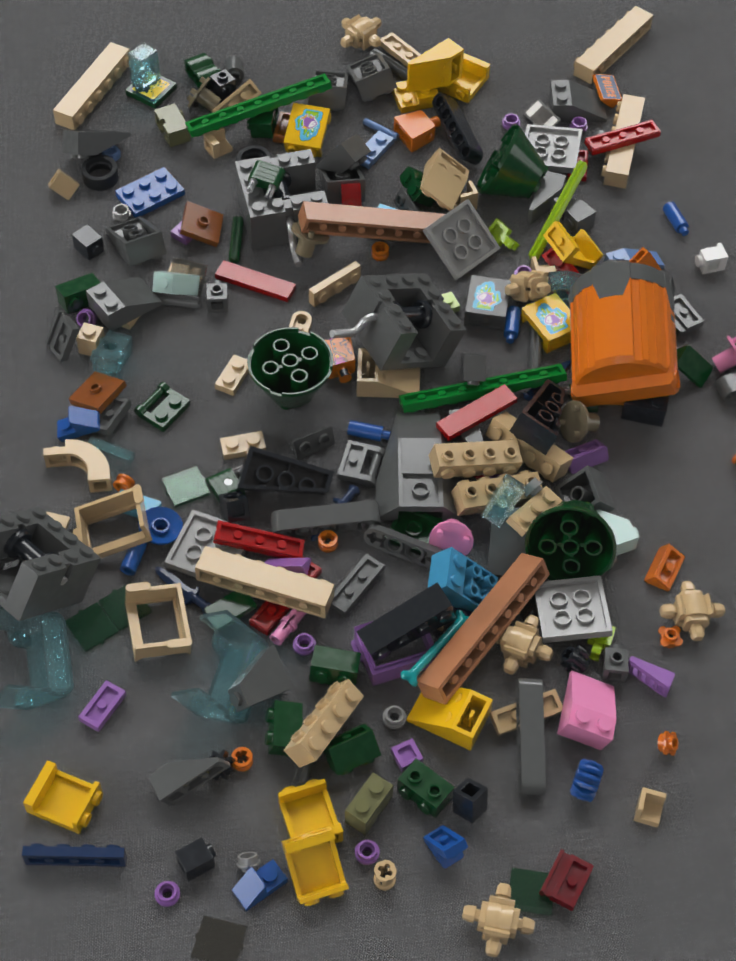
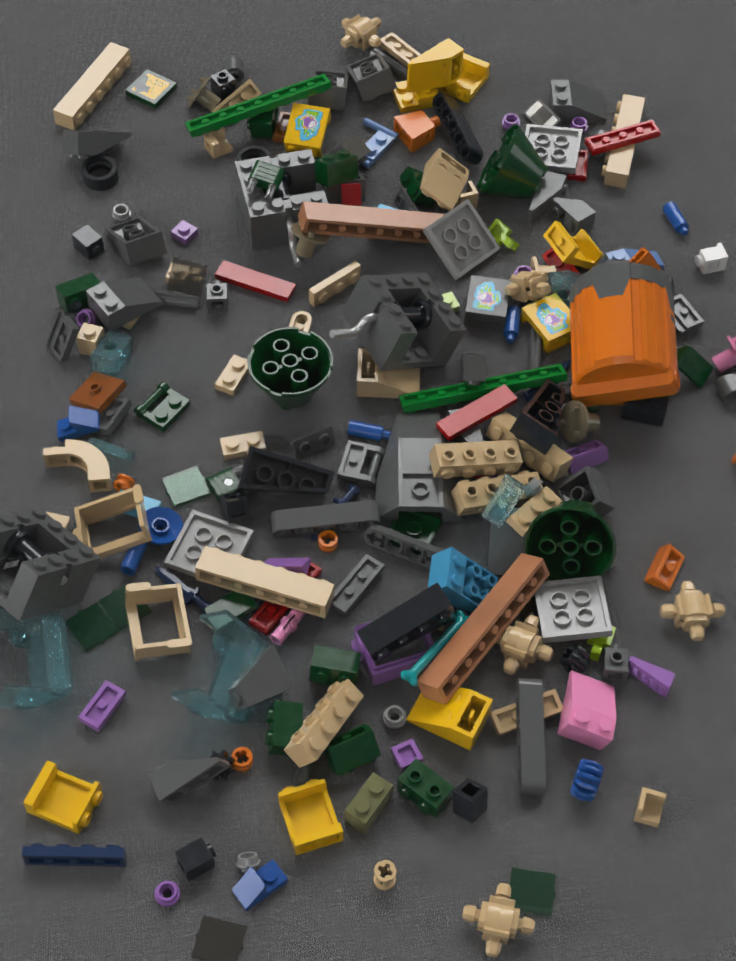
tan panel [48,169,79,200] -> none
medium blue plate [102,145,121,161] -> none
plate [115,167,185,218] -> none
clear light blue brick [128,42,160,90] -> none
light aqua slope [152,271,200,296] -> none
brick [154,103,191,147] -> none
dark orange plate [180,201,224,247] -> none
dark green brick [184,53,221,89] -> none
red tile [213,520,305,558] -> none
dark green axle [229,216,244,264] -> none
yellow panel [281,827,349,906] -> none
medium lavender plate [293,633,316,656] -> none
orange torso [325,337,355,383] -> none
medium lavender plate [355,840,380,865] -> none
orange bush [371,242,389,261] -> none
blue slope [423,825,468,869] -> none
bright pink piece [429,518,474,556] -> none
lime axle [528,161,588,261] -> none
dark red plate [539,849,594,911] -> none
tan brick [573,6,653,84] -> none
slope [592,74,622,108] -> none
light aqua slope [596,509,640,556] -> none
orange plate [657,731,679,756] -> none
orange plate [658,625,683,648] -> none
none -> dark green brick [315,150,358,187]

